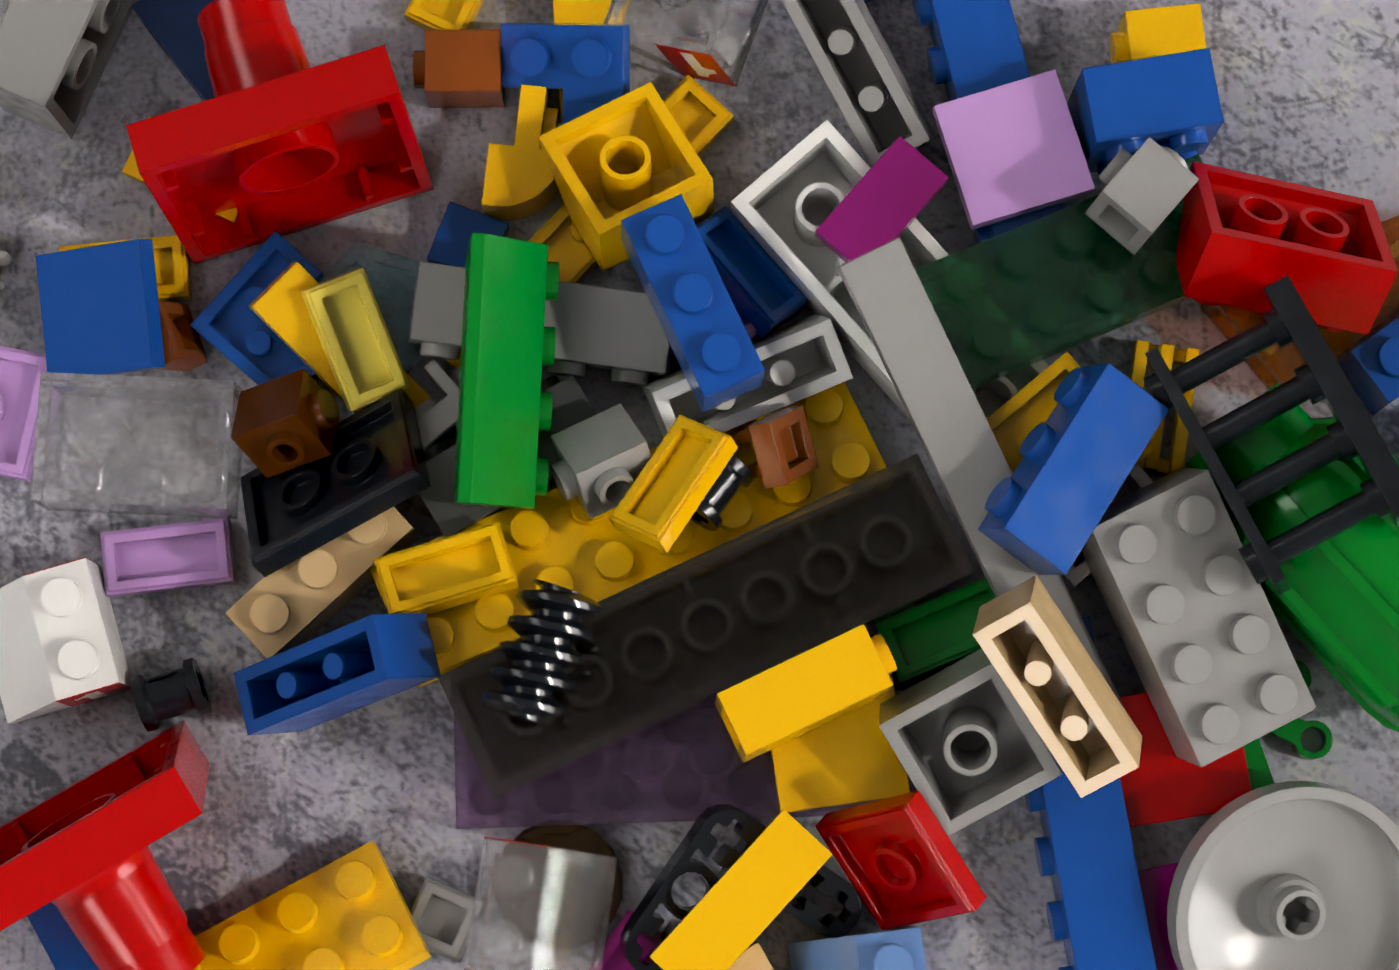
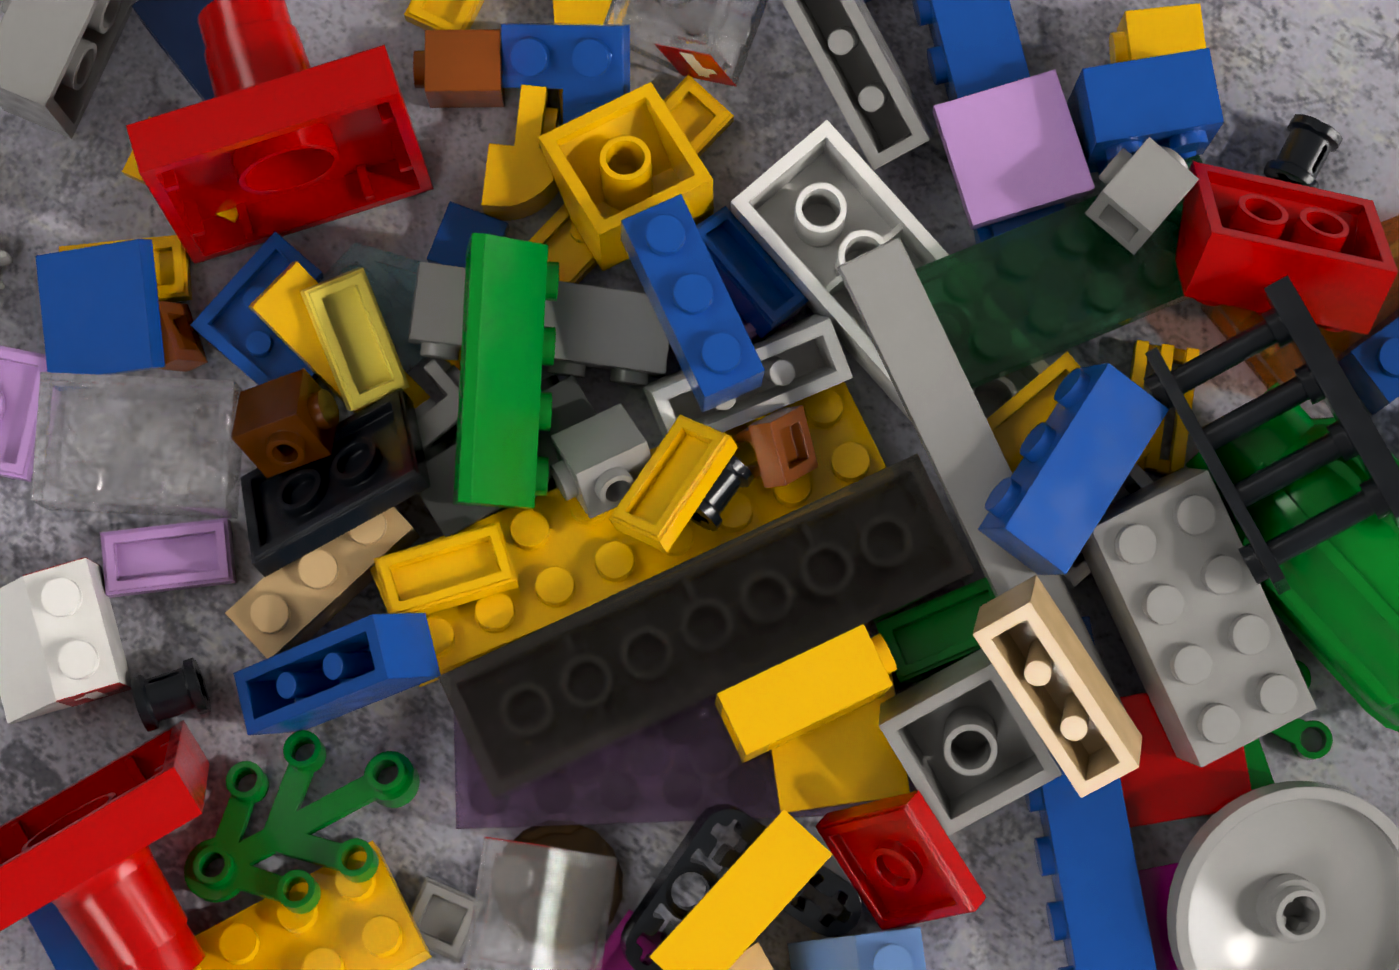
black piece [480,578,603,728] -> none
magenta tile [815,136,949,262] -> none
none -> green plant [184,730,420,914]
none -> black bush [1264,114,1343,188]

